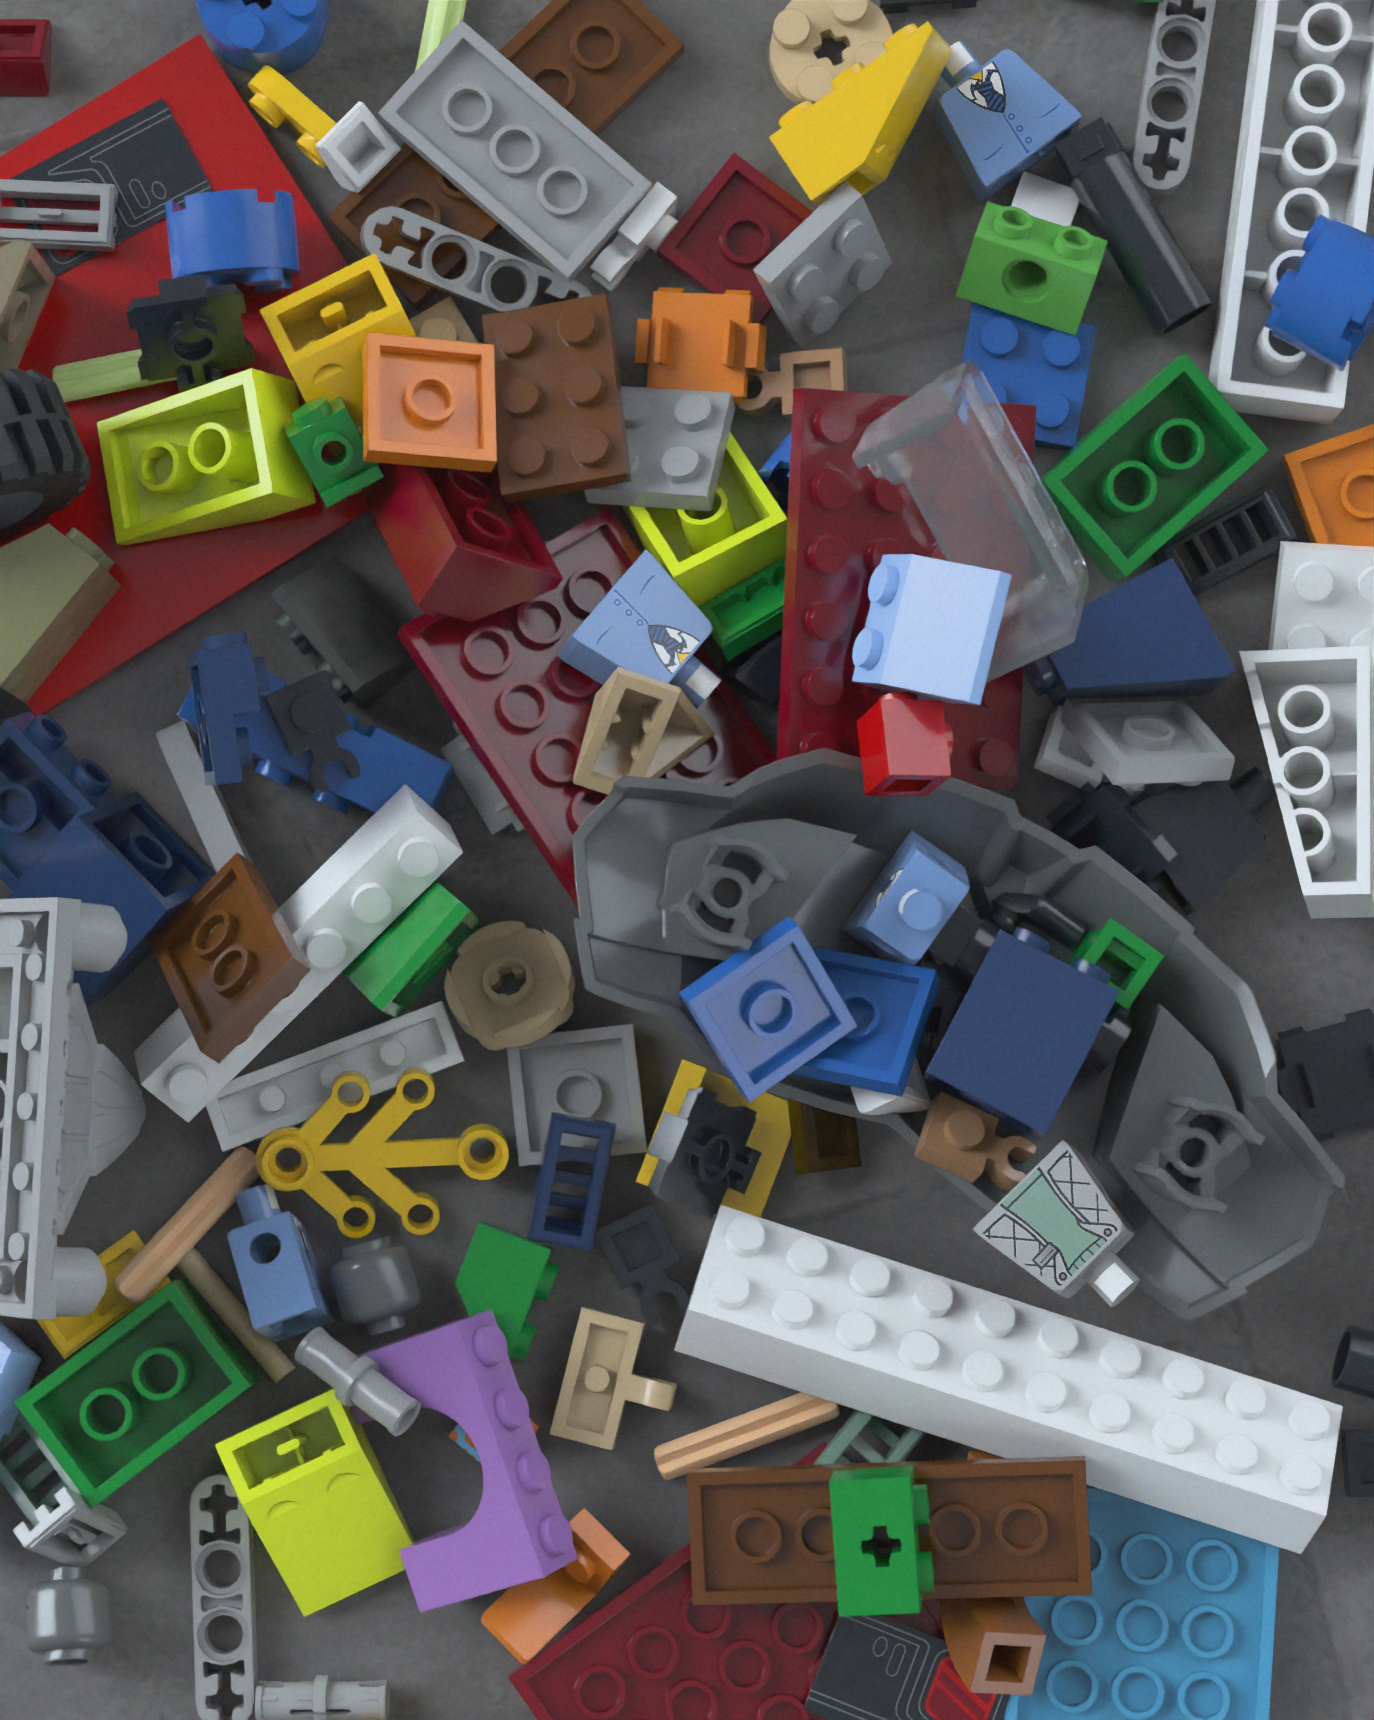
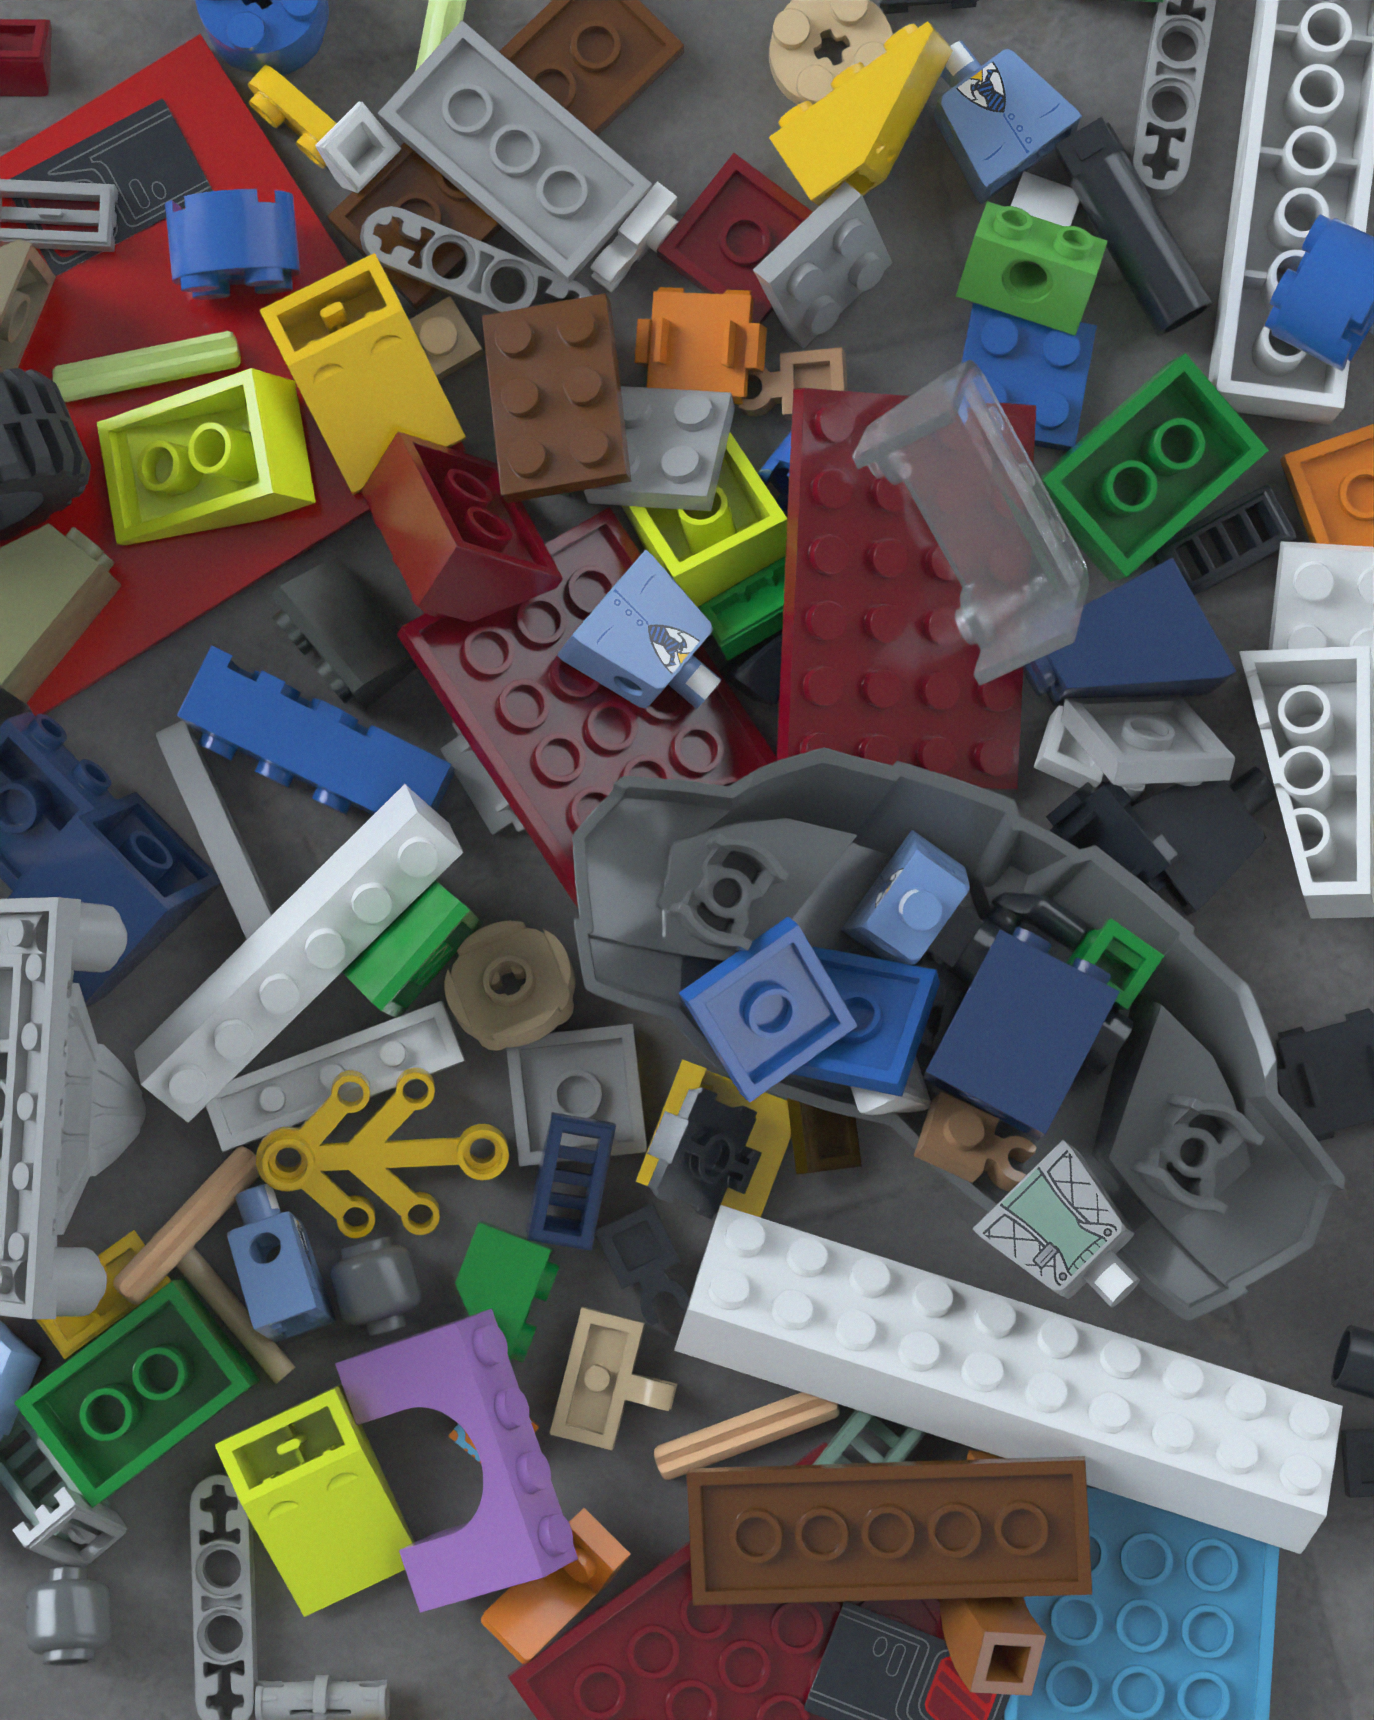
black piece [126,274,256,393] -> none
reddish brown plate [149,852,311,1063] -> none
dark blue plate [187,632,269,785] -> none
black plate [264,669,360,793] -> none
green brick [283,396,384,508] -> none
light grey pin [294,1327,421,1437] -> none
orange plate [362,332,497,473] -> none
tan slope [573,667,715,795] -> none
green brick [829,1466,934,1617] -> none
light blue slope [852,554,1012,705] -> none
red brick [857,692,953,797] -> none

